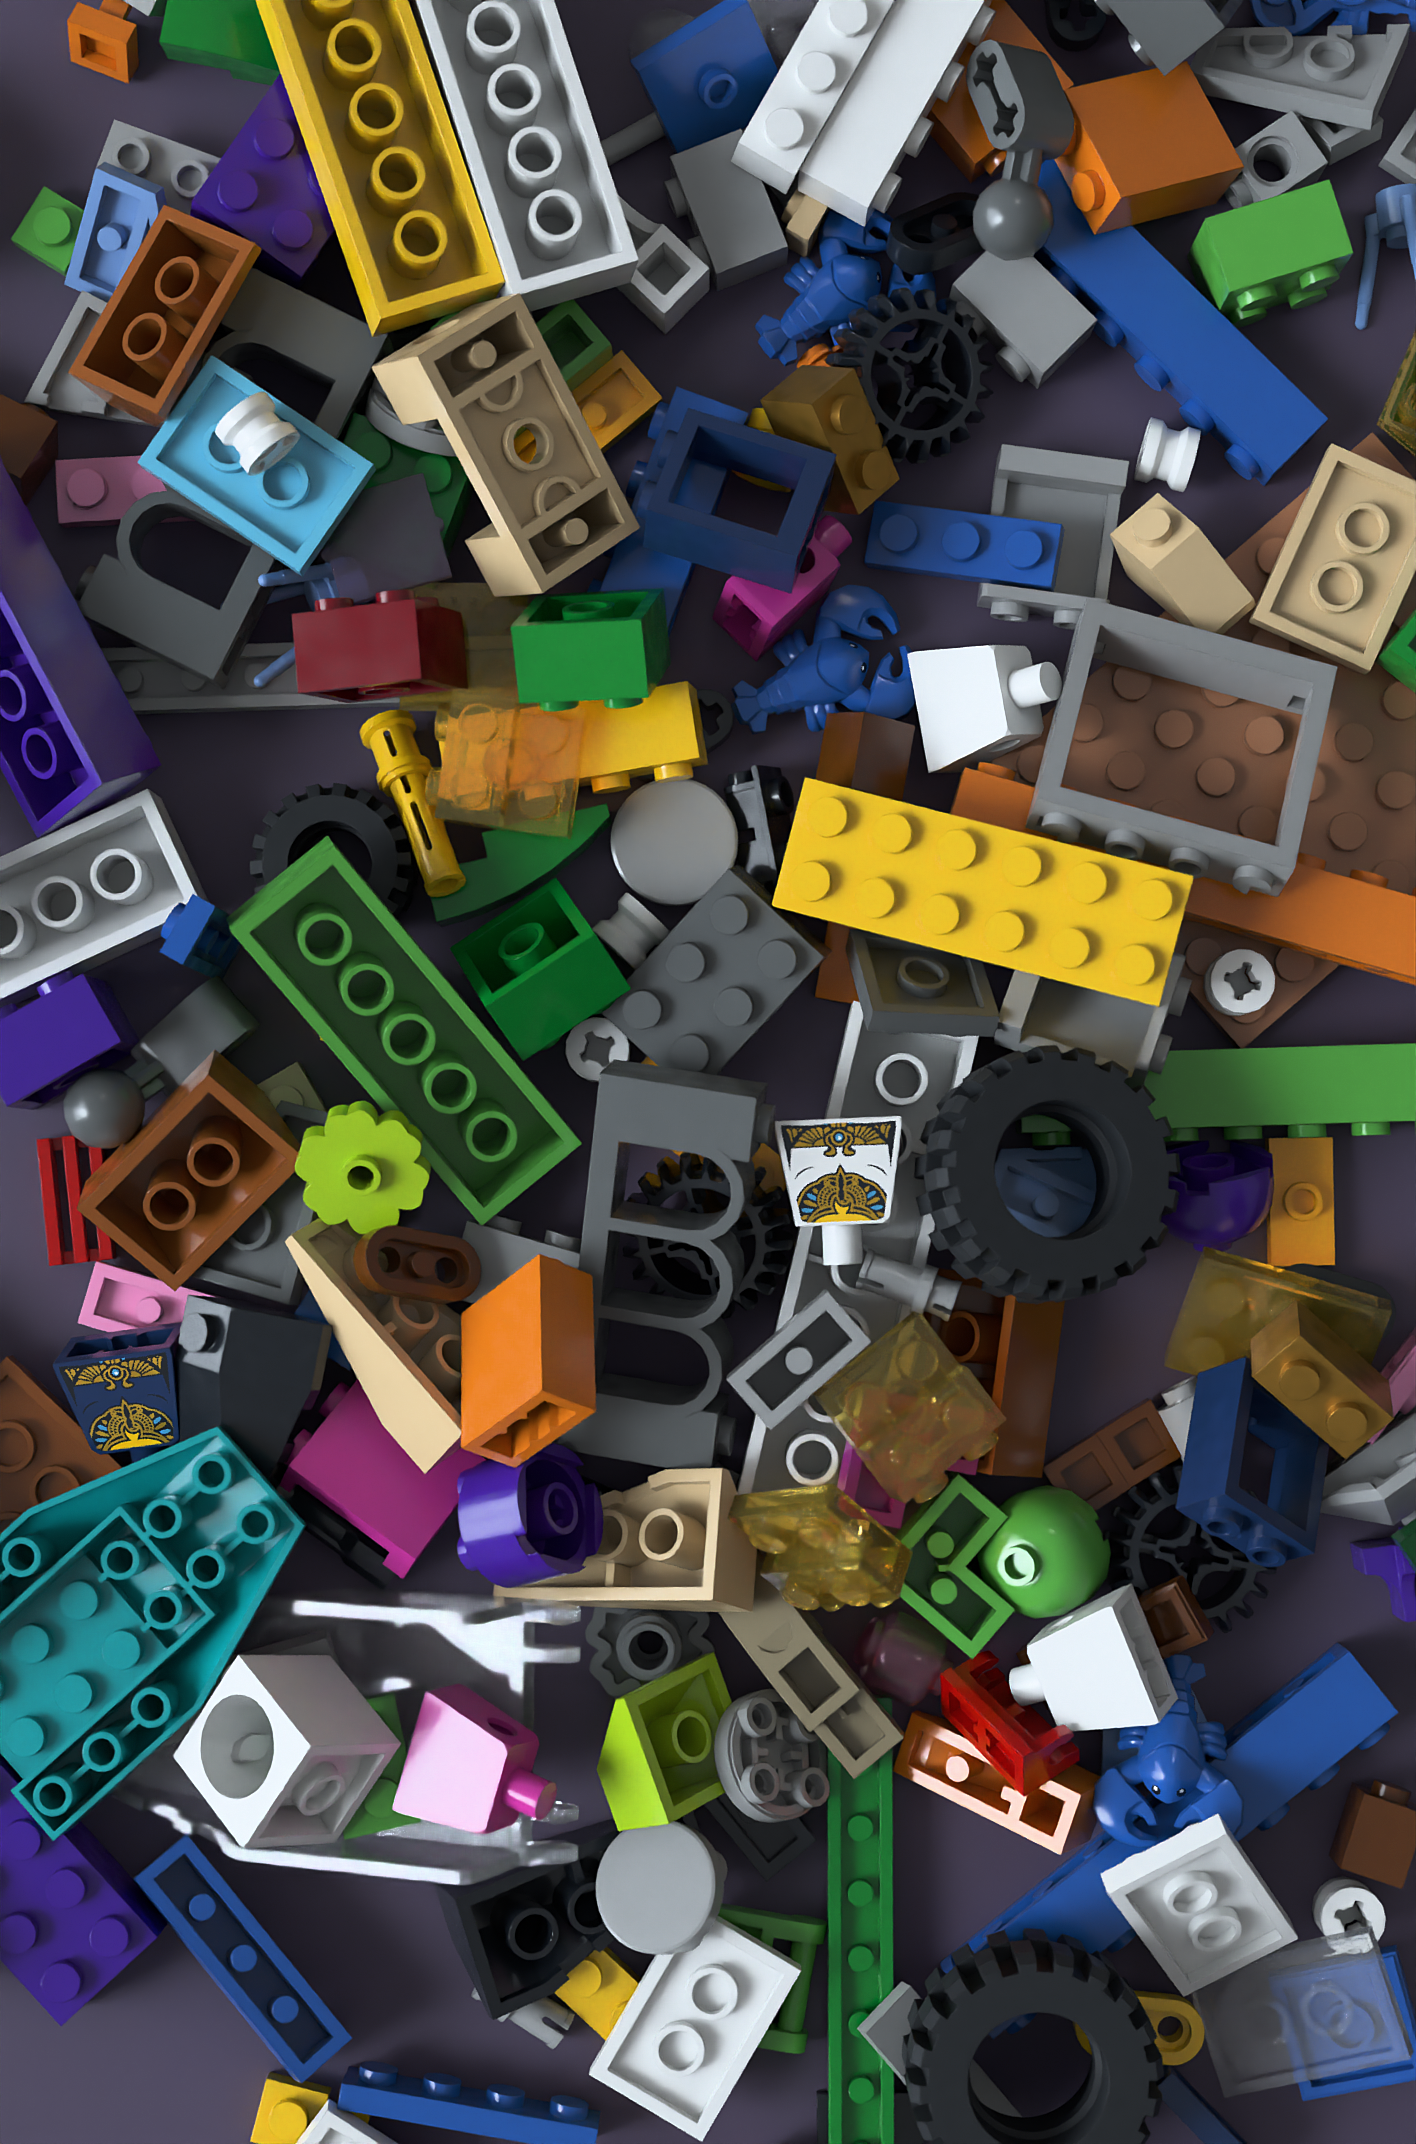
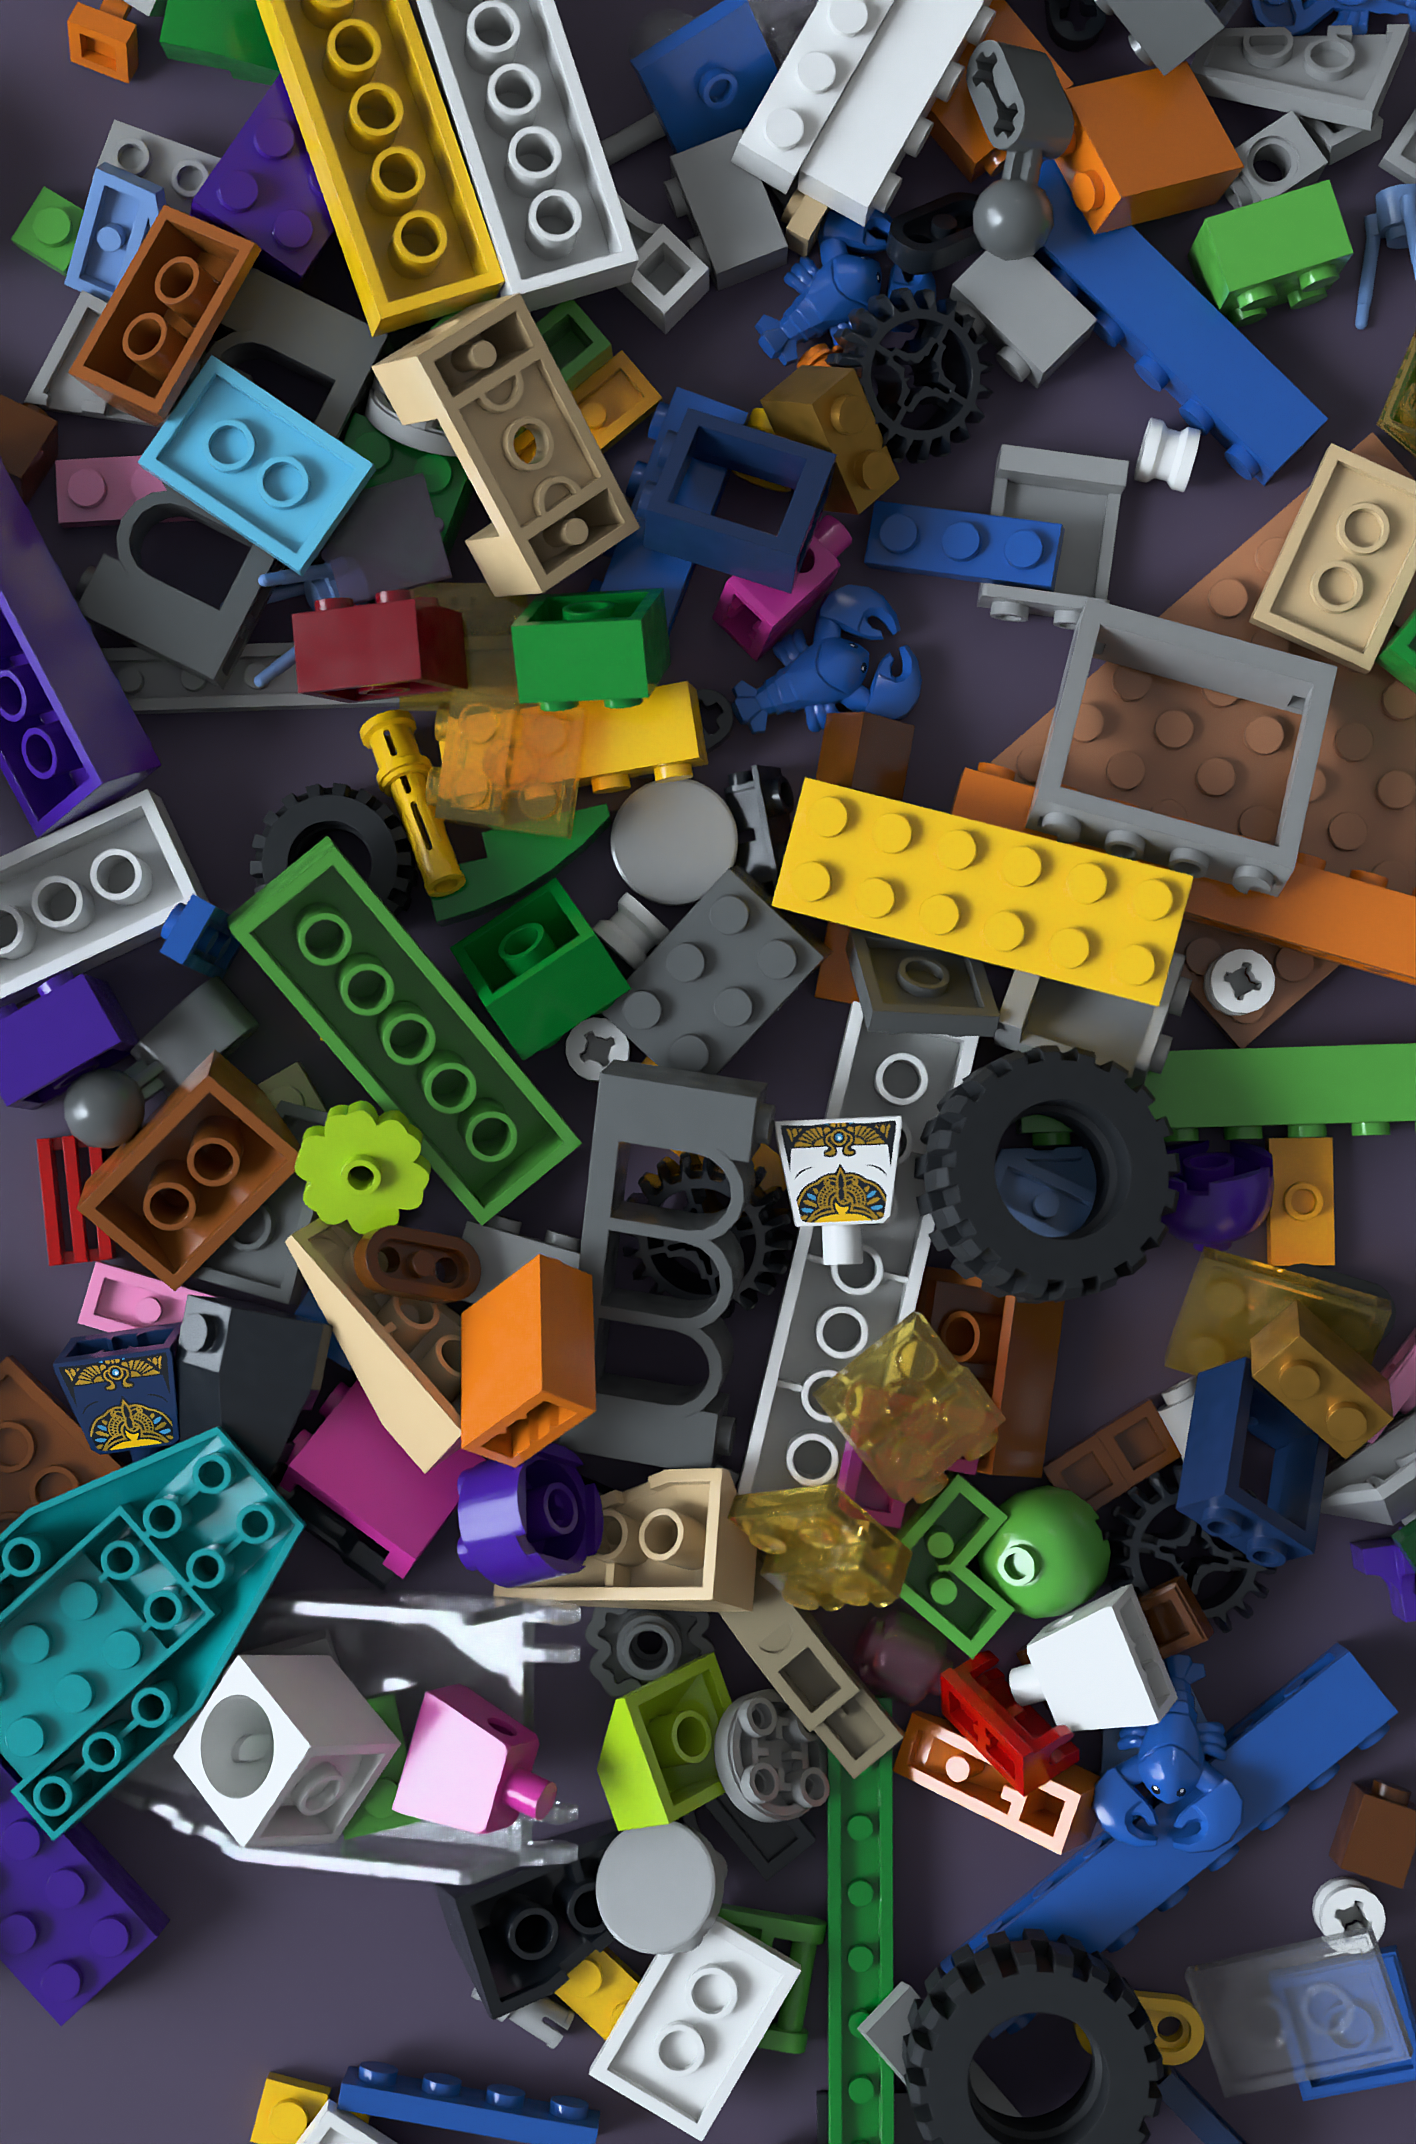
blue brick [132,1834,352,2084] -> none
white wheel [215,392,300,476] -> none
light grey brick [727,1289,871,1430] -> none
light grey pin [855,1249,962,1321] -> none
white torso [907,645,1062,773] -> none
white plate [1100,1814,1299,1997] -> none
tan slope [1110,493,1256,635] -> none

